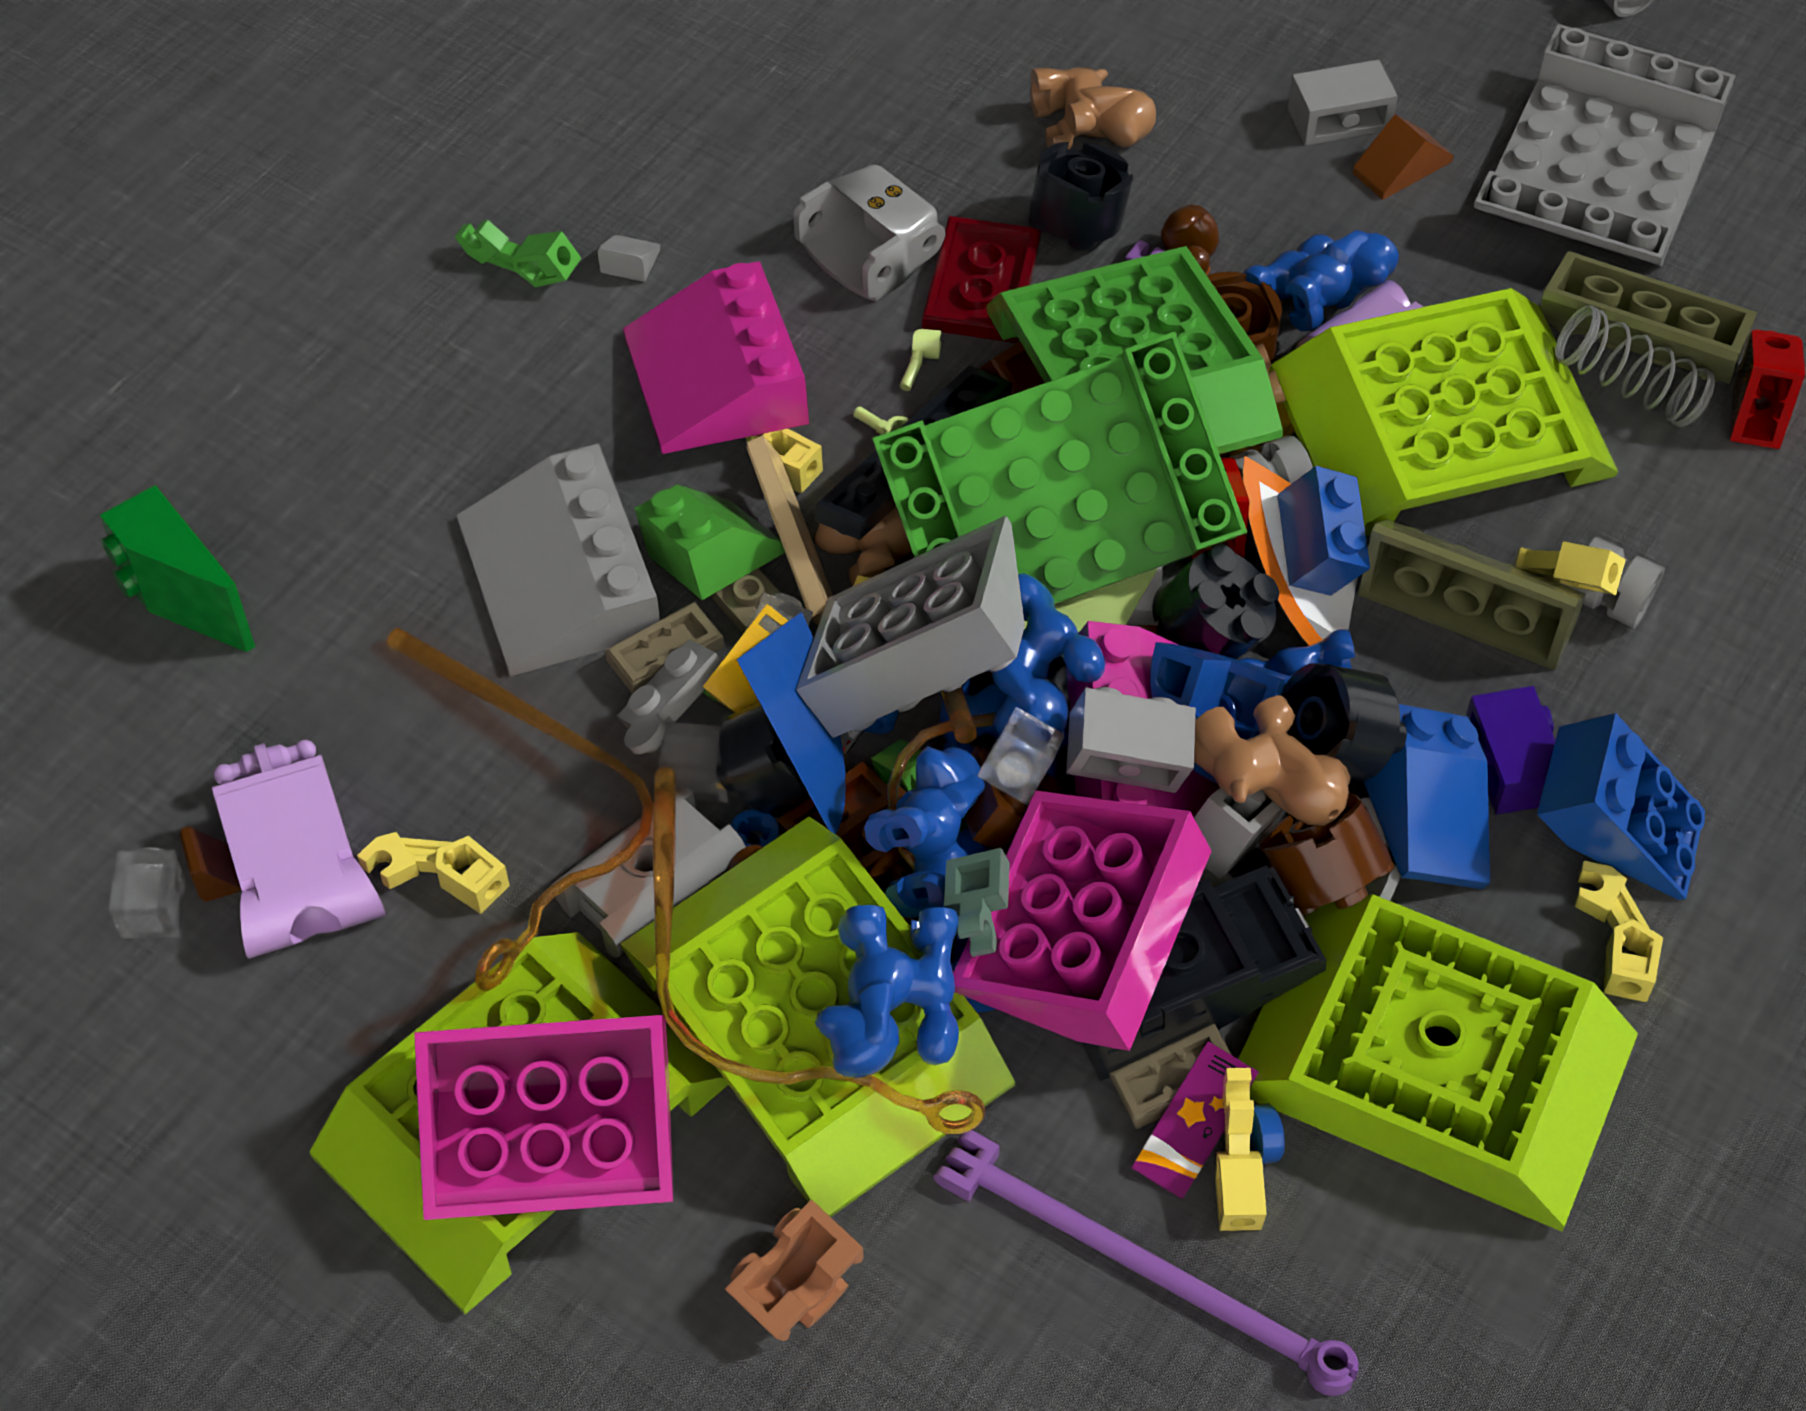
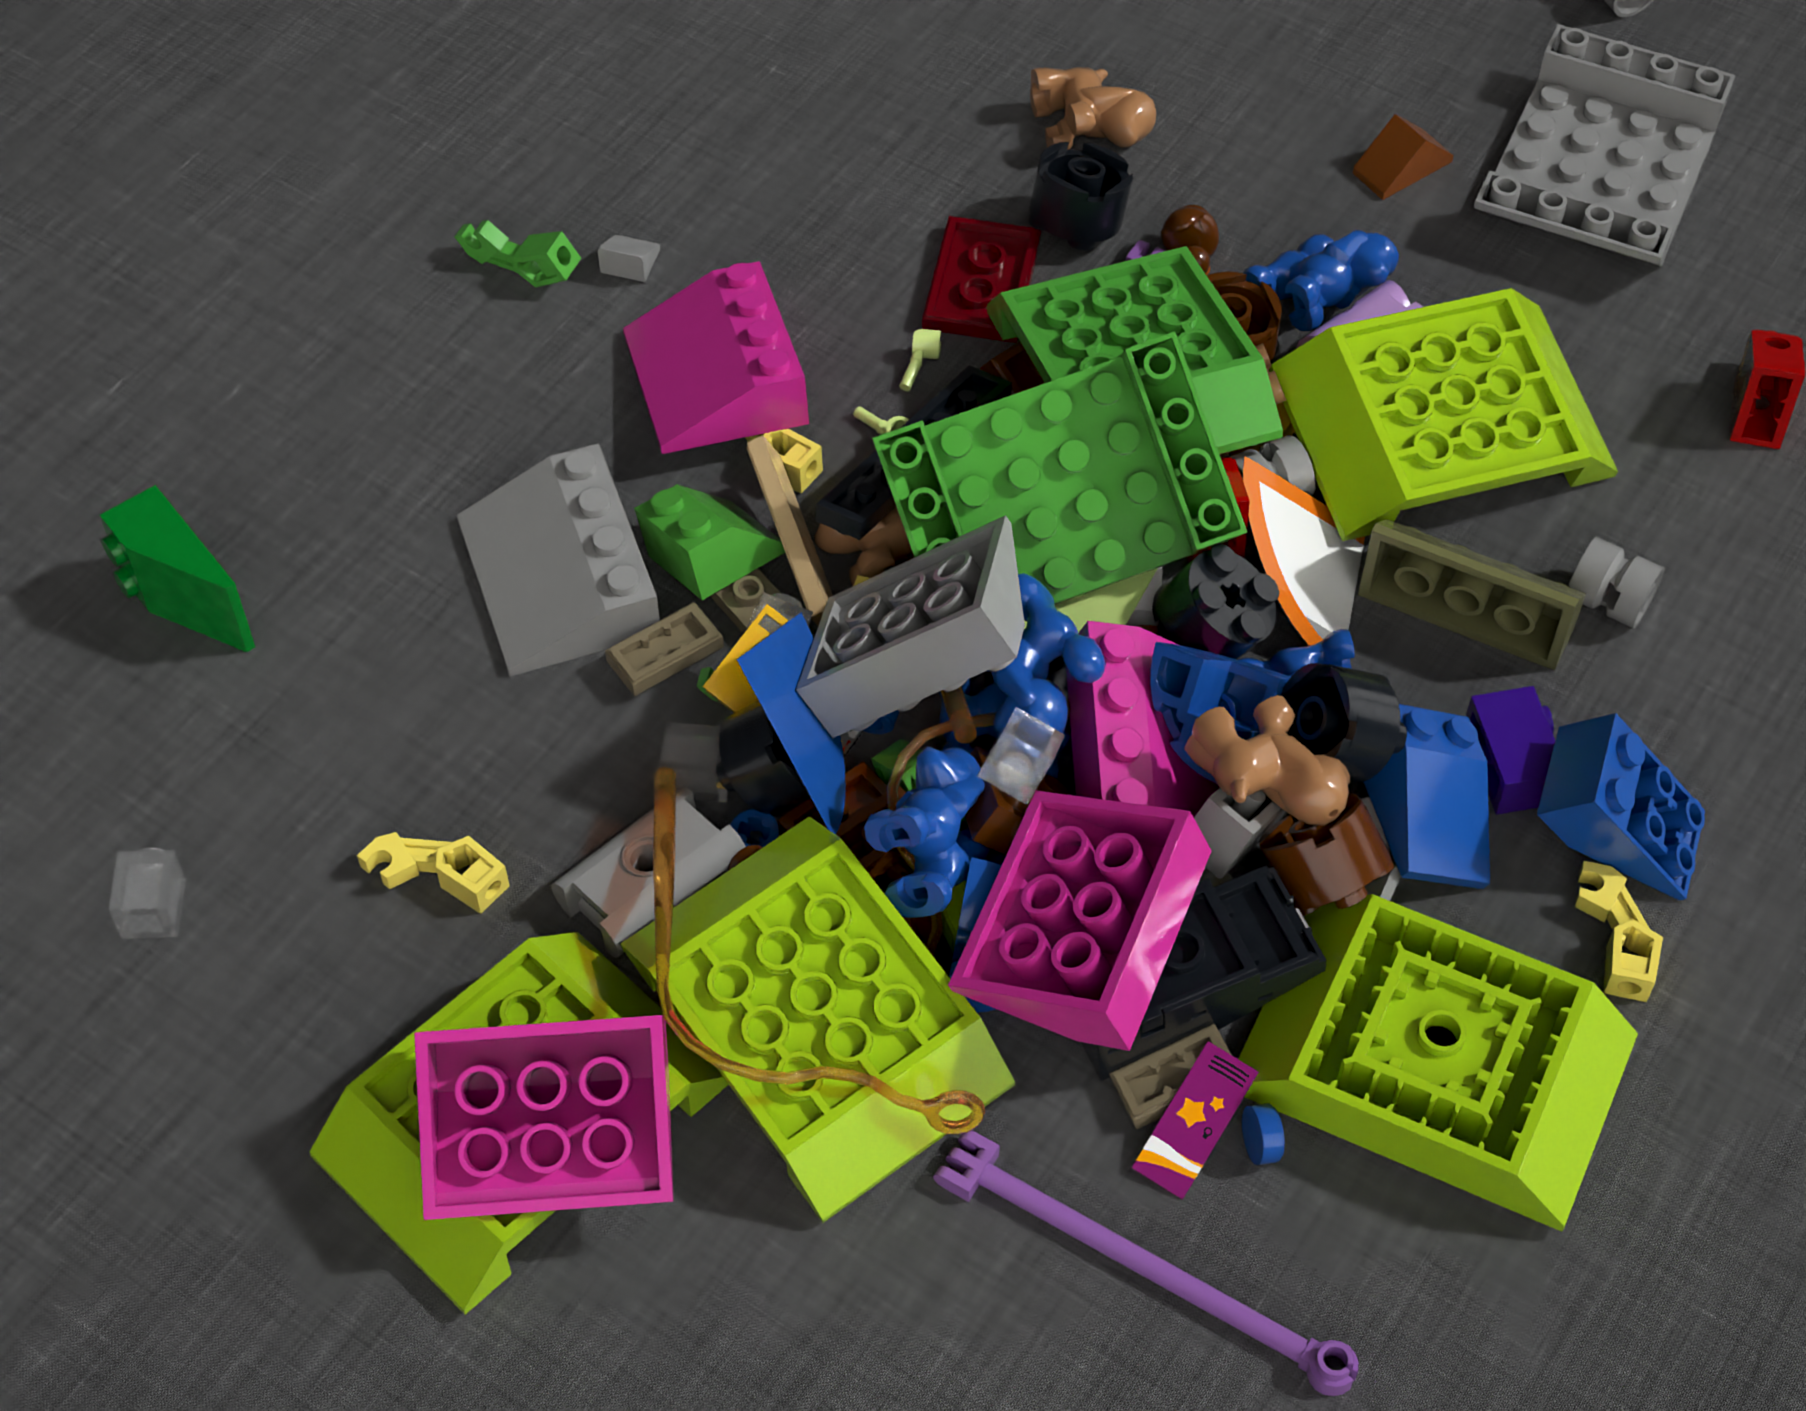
reddish brown slope [179,826,241,903] -> none
lavender piece [212,740,386,959] -> none
clear orange piece [387,628,654,991] -> none
light grey hinge [617,639,722,755] -> none
nougat cylinder [725,1199,864,1341] -> none
light grey piece [793,165,945,302] -> none
blue animal [815,905,959,1078] -> none
sand green plate [944,848,1010,957] -> none
light grey brick [1066,687,1196,793] -> none
light yellow piece [1215,1068,1267,1231] -> none
blue brick [1277,466,1370,596] -> none
light grey brick [1287,59,1398,146] -> none
light yellow piece [1513,541,1626,595] -> none
olive slope [1541,251,1758,384] -> none
light grey piece [1555,305,1715,427] -> none

